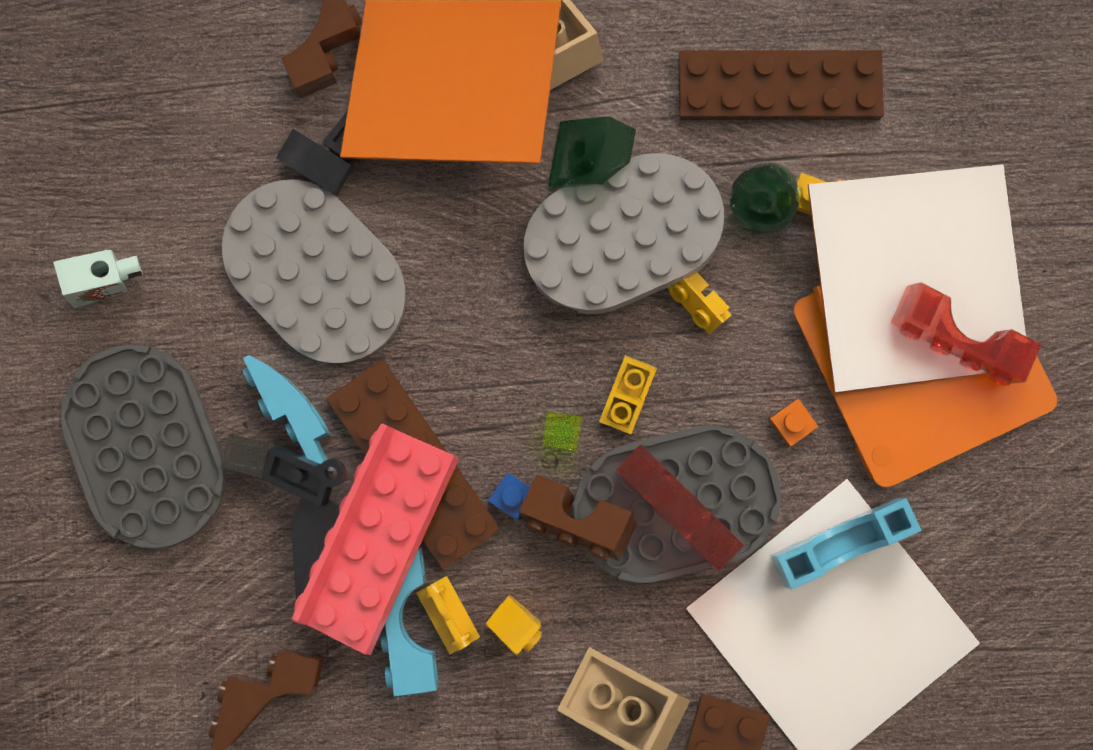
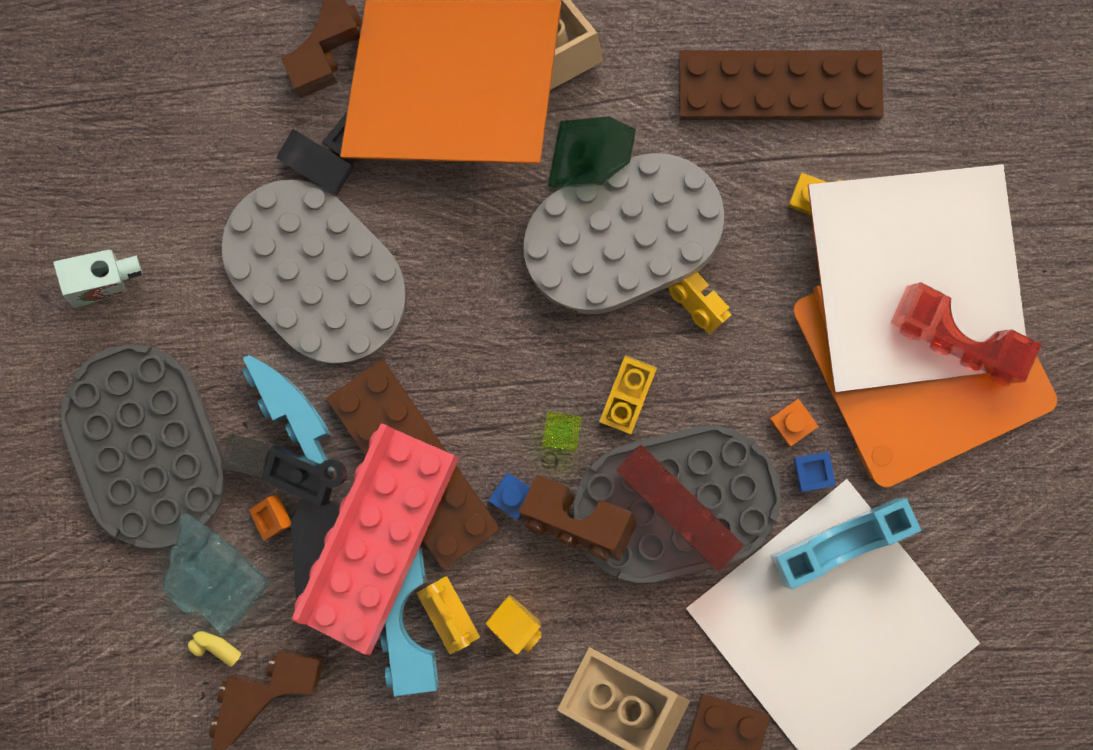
clear green cylinder [730,162,801,233] -> none
none -> clear light blue slope [161,514,271,635]
none -> light yellow arm [188,631,241,667]
none -> orange plate [249,494,291,541]
none -> blue plate [793,452,836,492]

